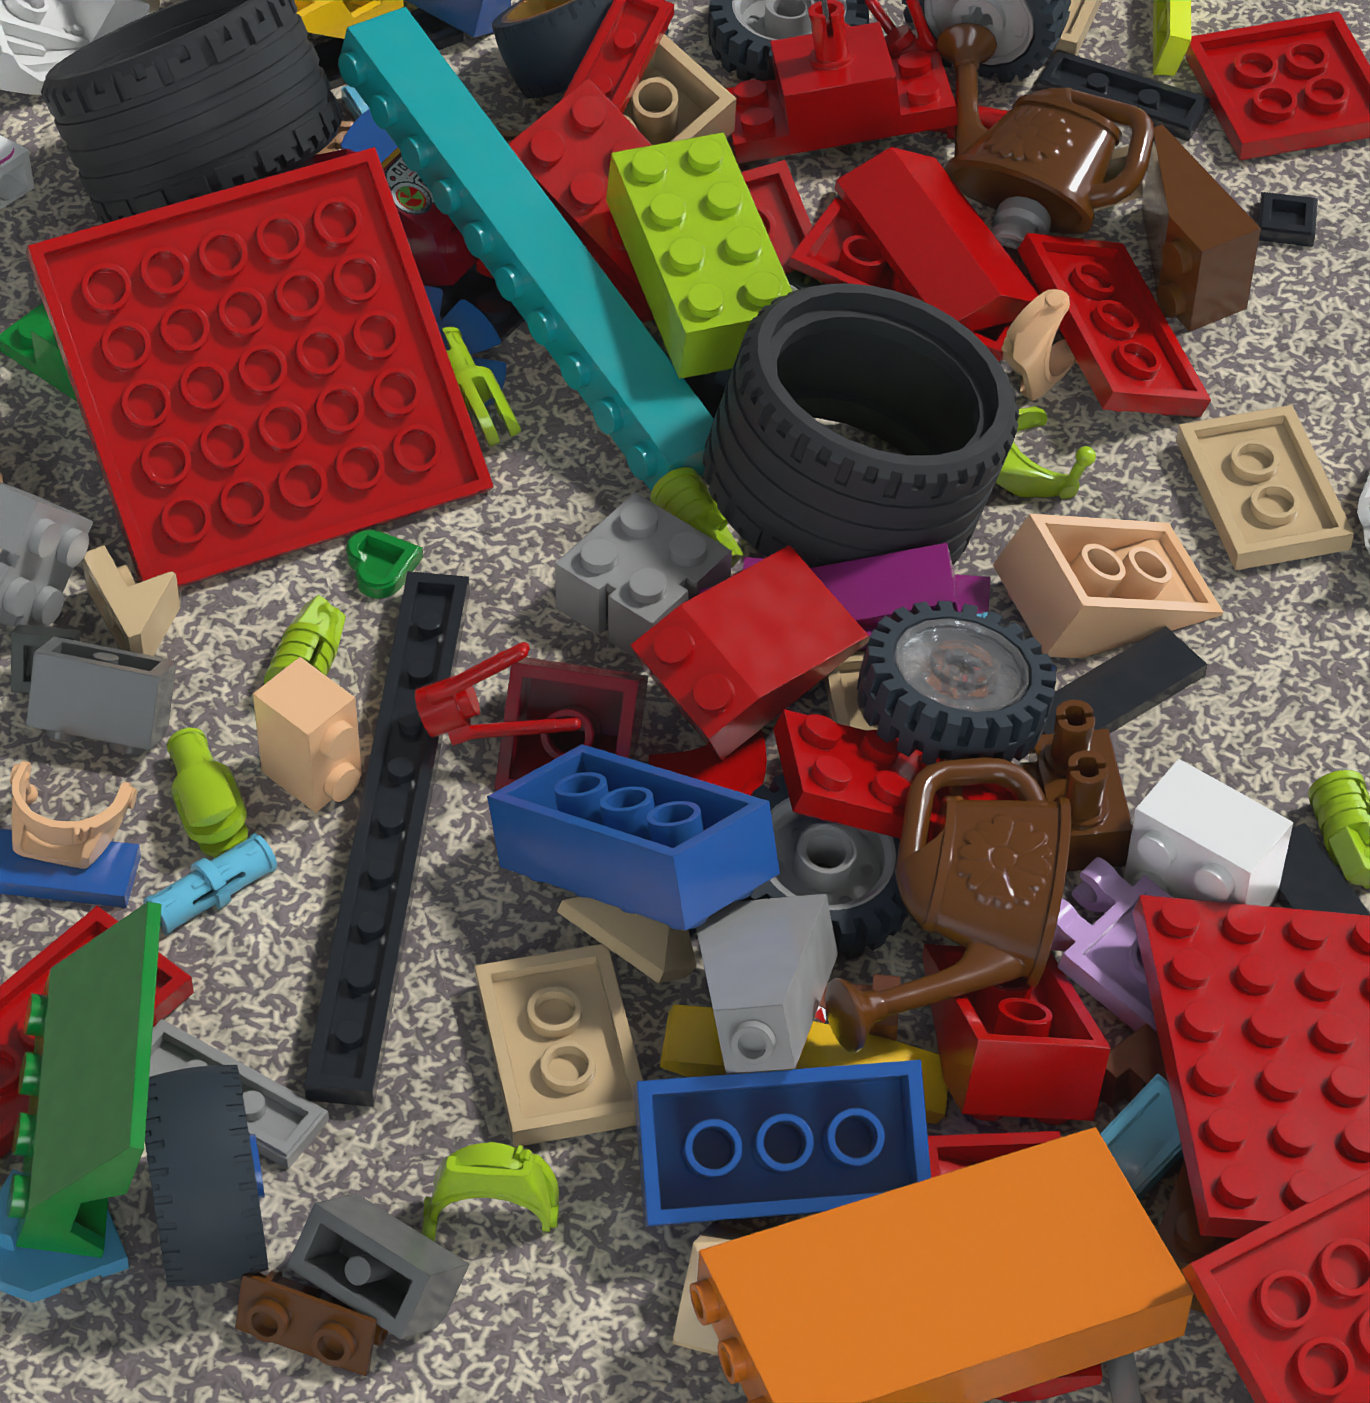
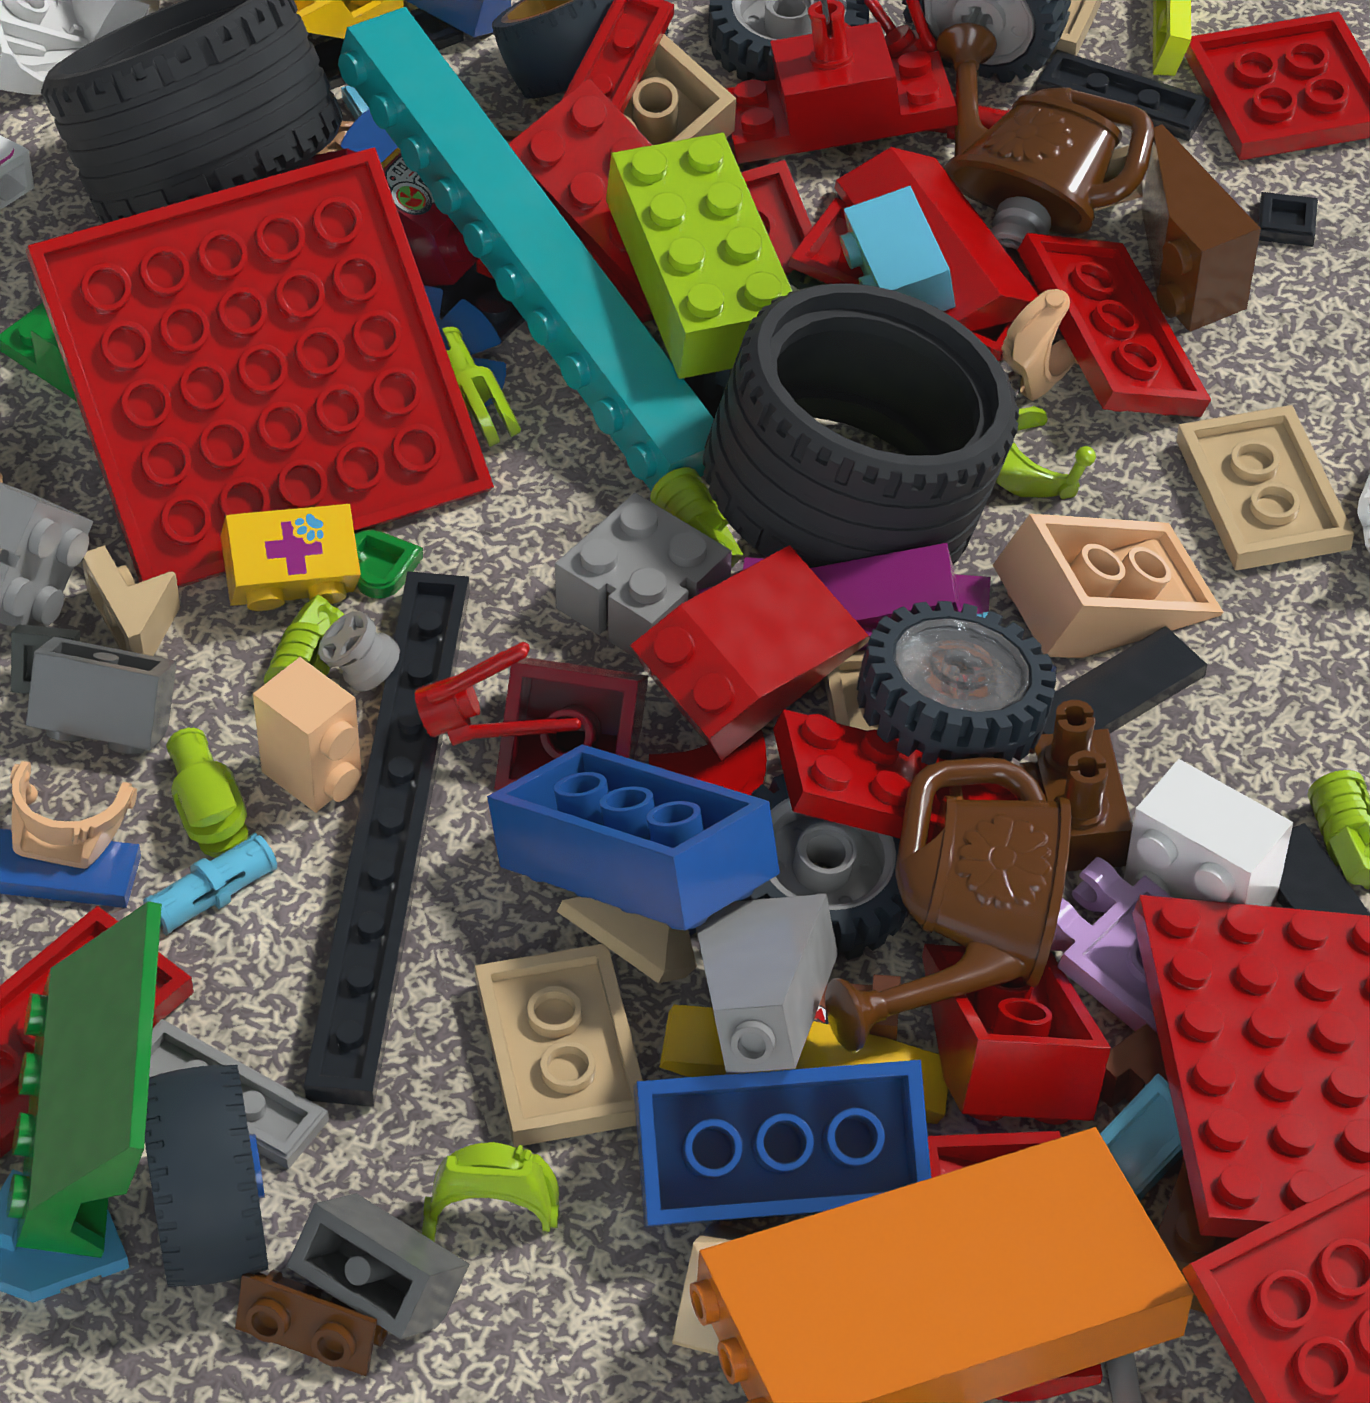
none -> yellow brick [220,504,361,611]
none -> light grey wheel [318,611,400,692]
none -> medium azure brick [840,186,956,311]

